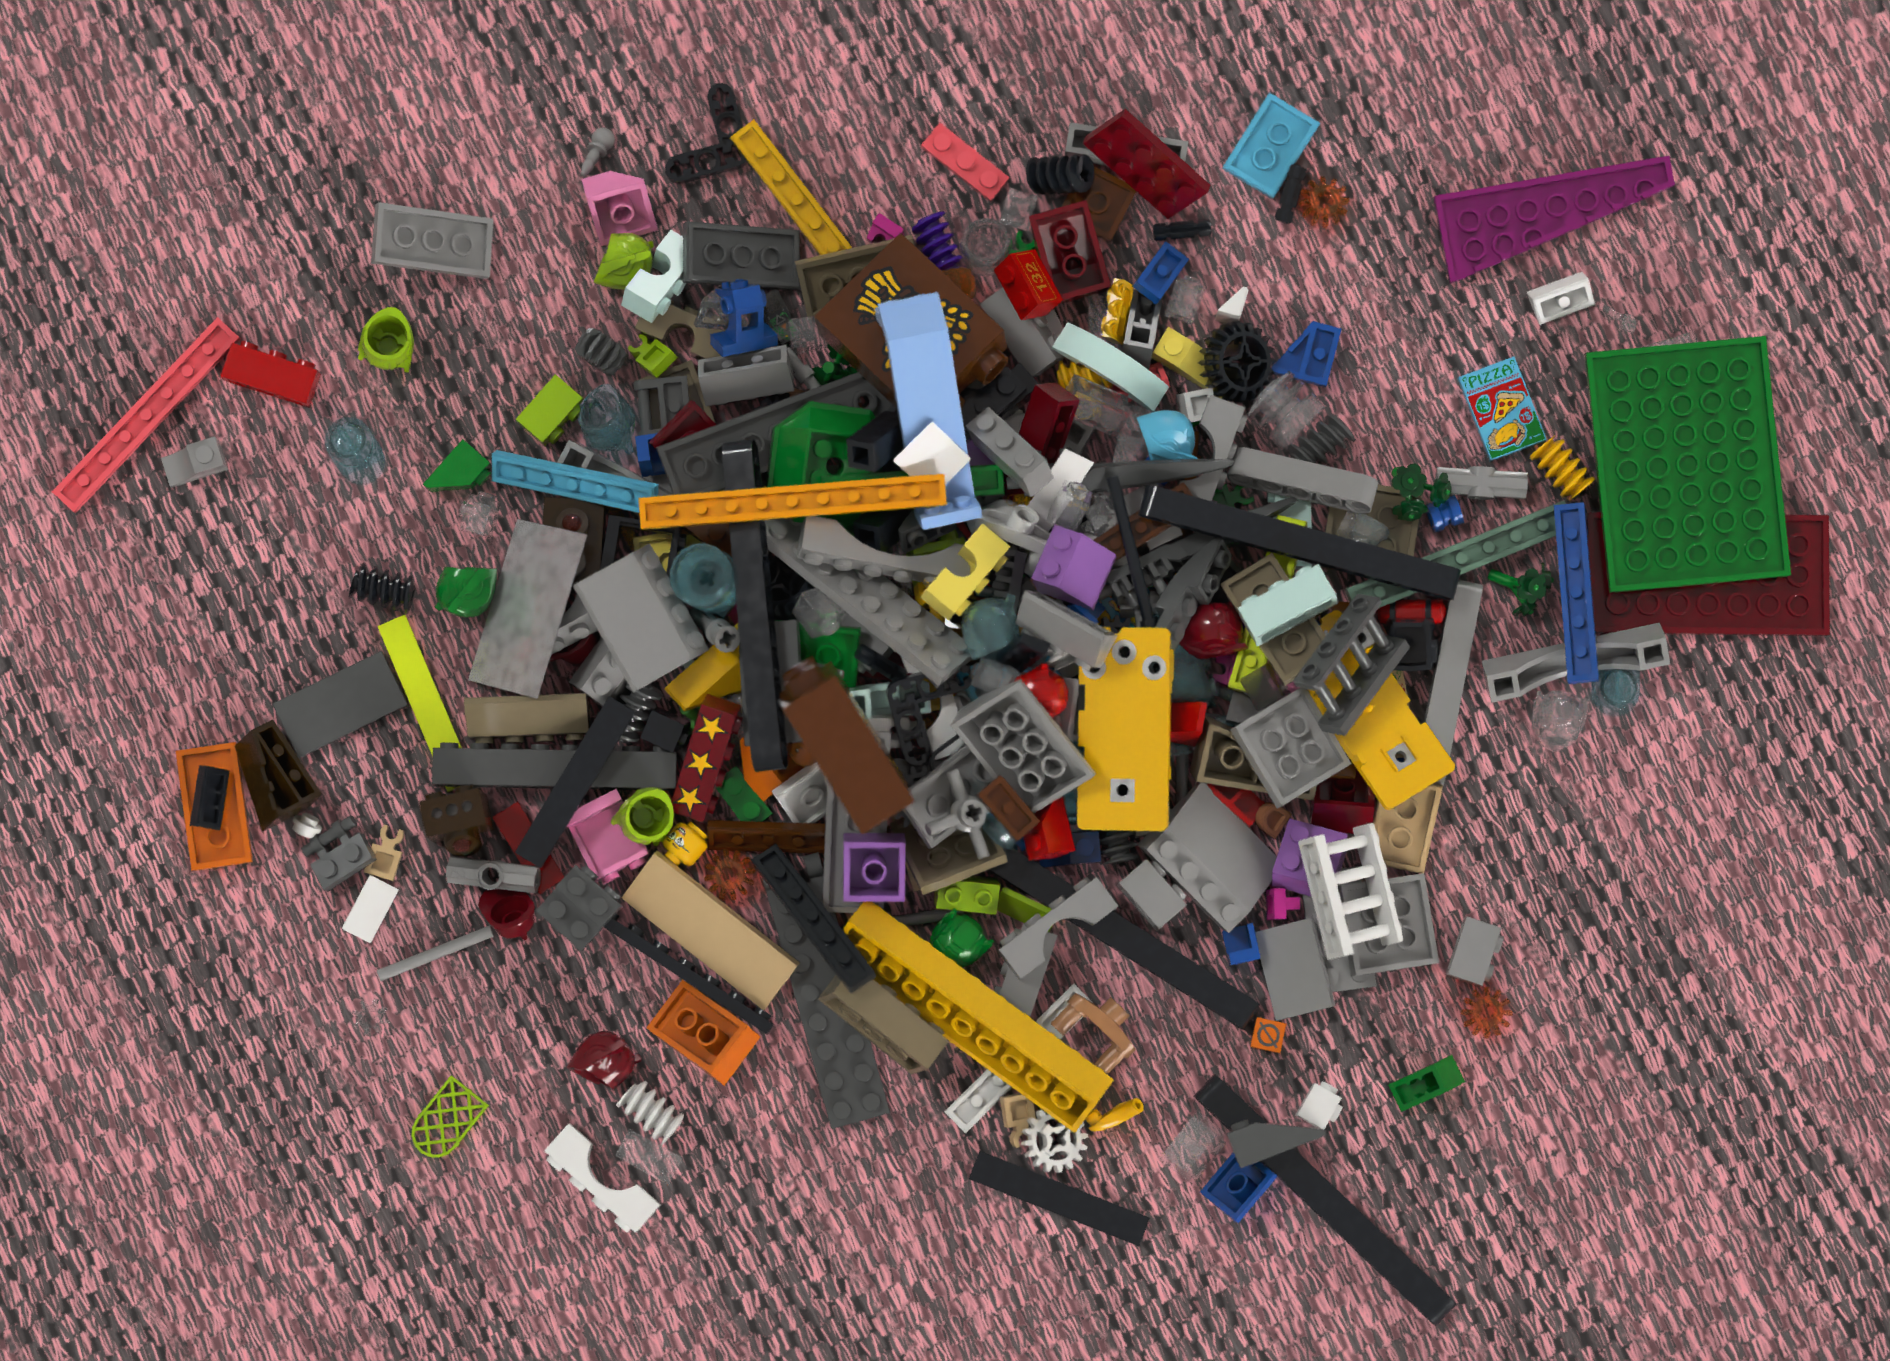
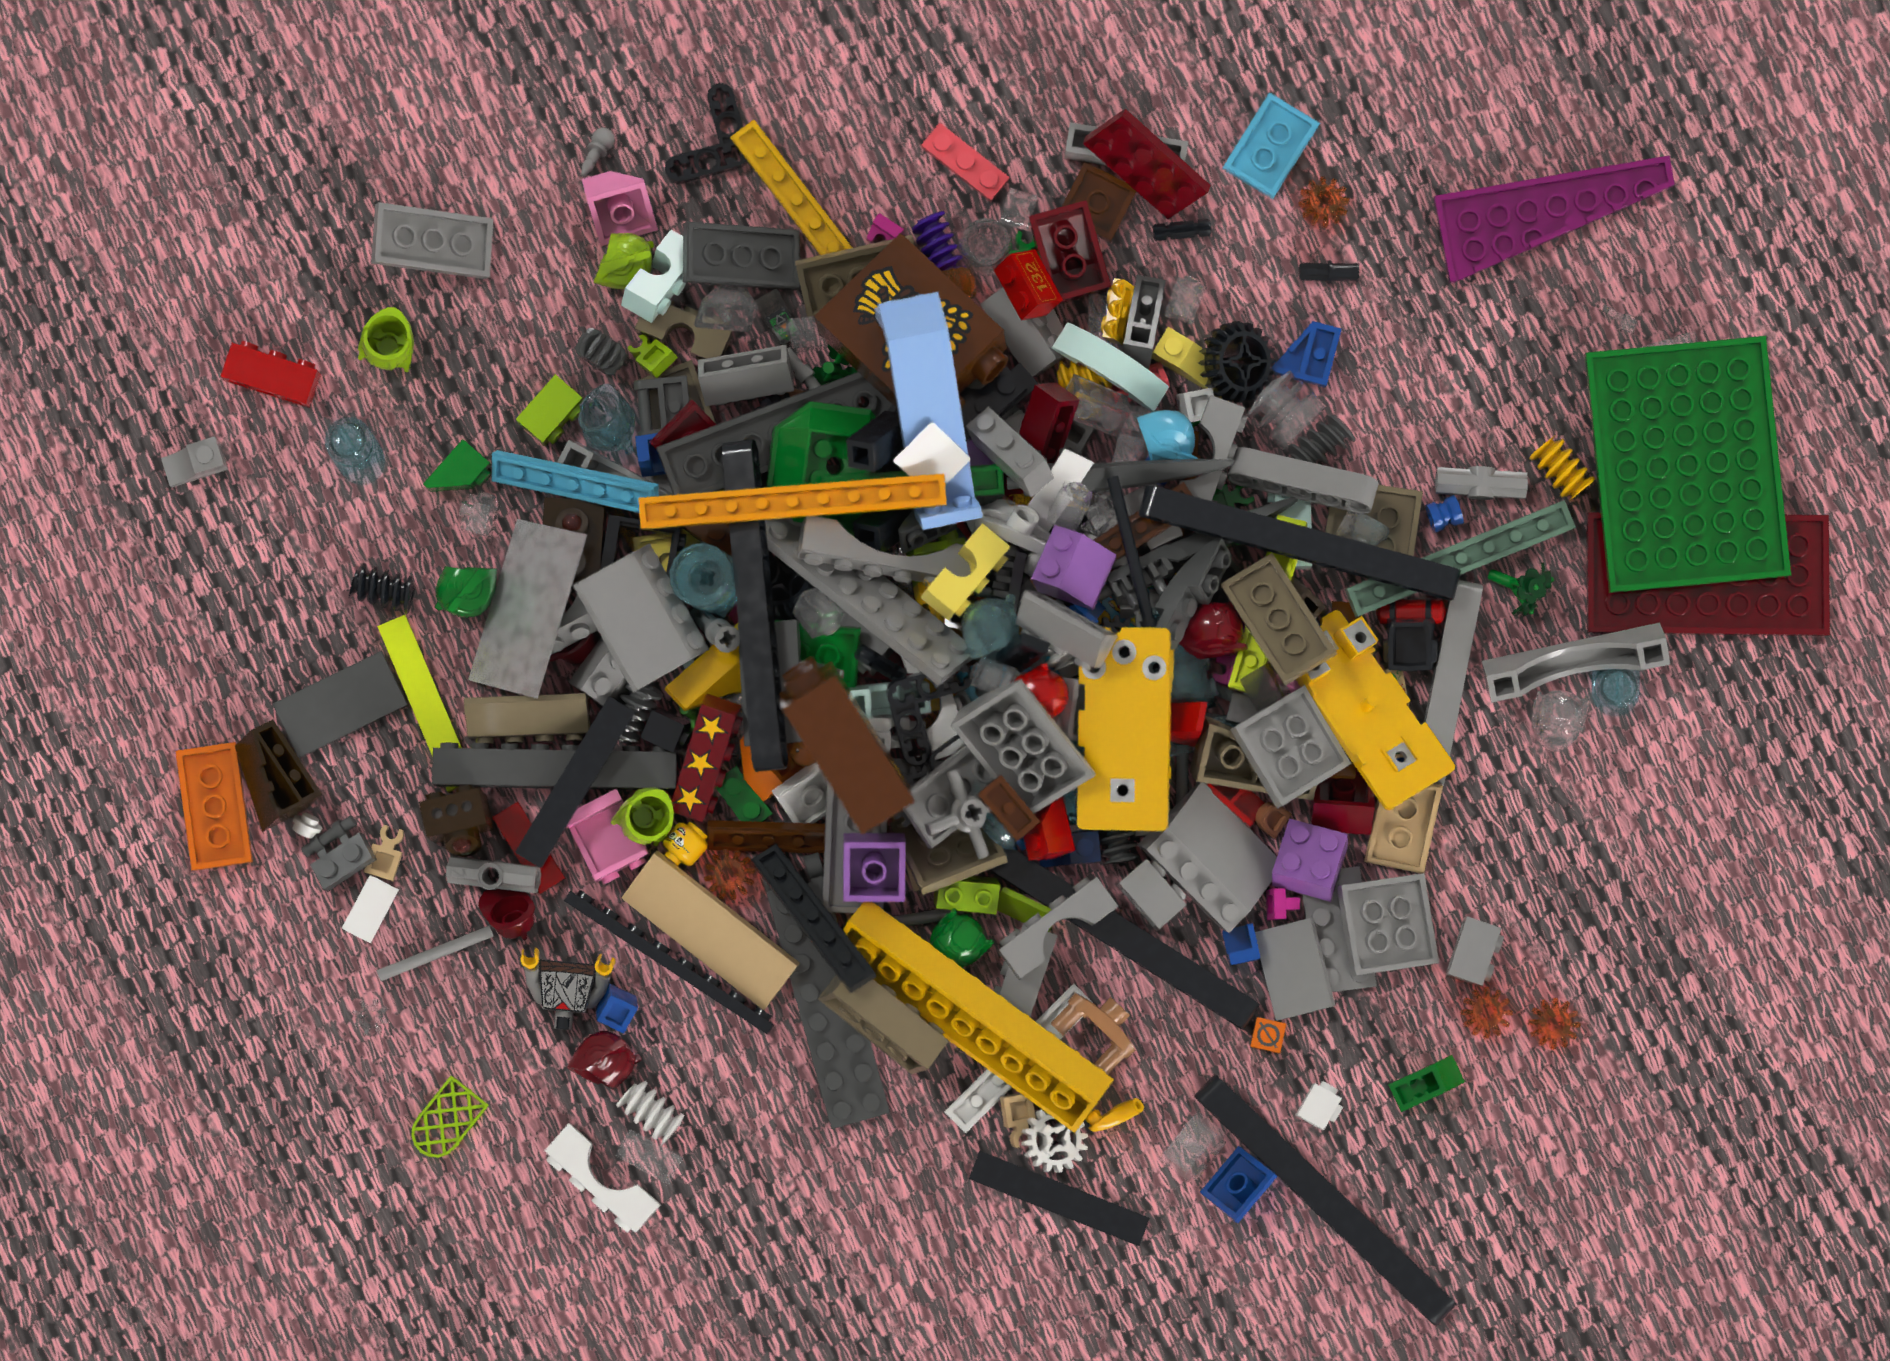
coral plate [52,317,241,514] -> none
black plate [190,765,230,830] -> none
dark grey plate [536,865,623,952] -> none
orange slope [646,979,760,1086] -> none
blue tile [710,279,778,357] -> none
black piece [1026,154,1095,195] -> none
blue plate [1132,241,1189,304] -> none
white slope [1215,286,1249,323] -> none
dark grey slope [1226,1119,1326,1168] -> none
light aqua brick [1238,564,1338,647] -> none
black axle [1275,165,1307,224] -> none
dark grey fence [1293,594,1410,736] -> none
white fence [1298,823,1403,960] -> none
dark green plant [1391,463,1452,521] -> none
tile [1458,357,1547,462] -> none
white slope [1527,272,1595,325] -> none
blue plate [1554,502,1599,684] -> none
none -> torso [520,948,616,1030]
none -> blue brick [595,983,638,1034]
none -> black axle [1299,260,1359,284]
none -> clear orange gear [1528,998,1580,1050]

